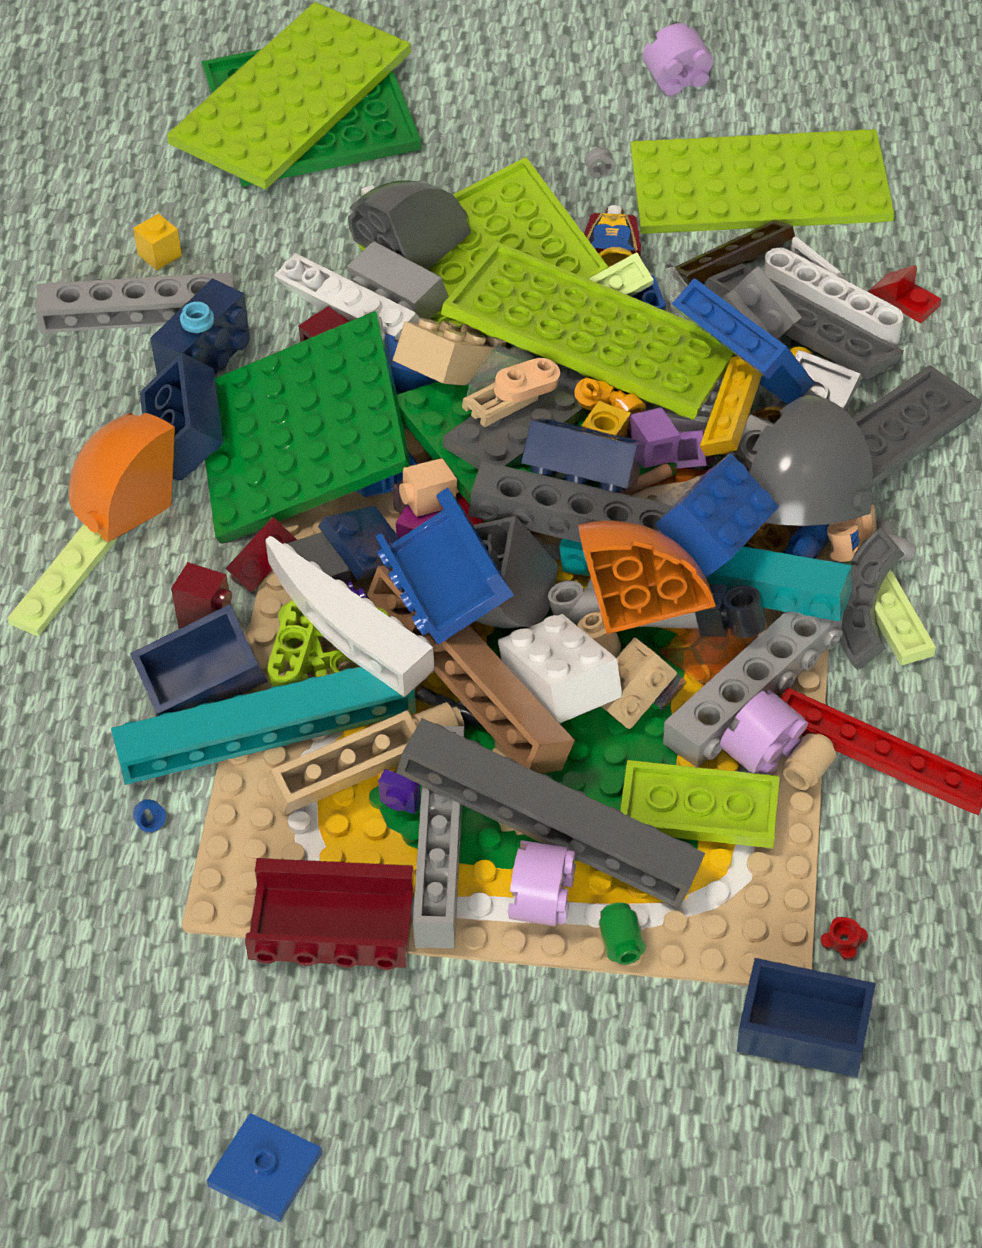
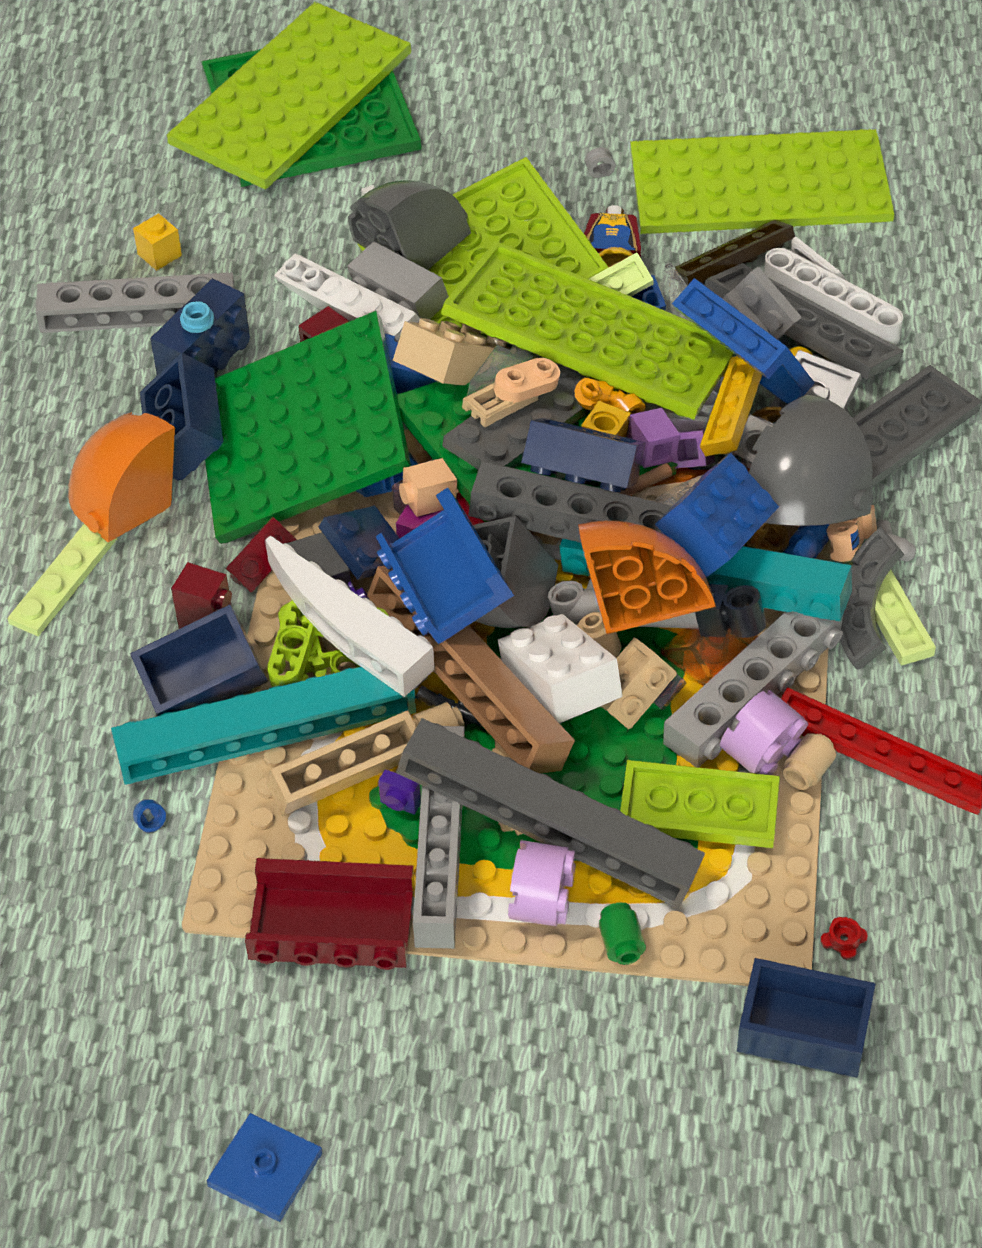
lavender brick [642,23,713,97] -> none
red slope [868,265,941,324] -> none

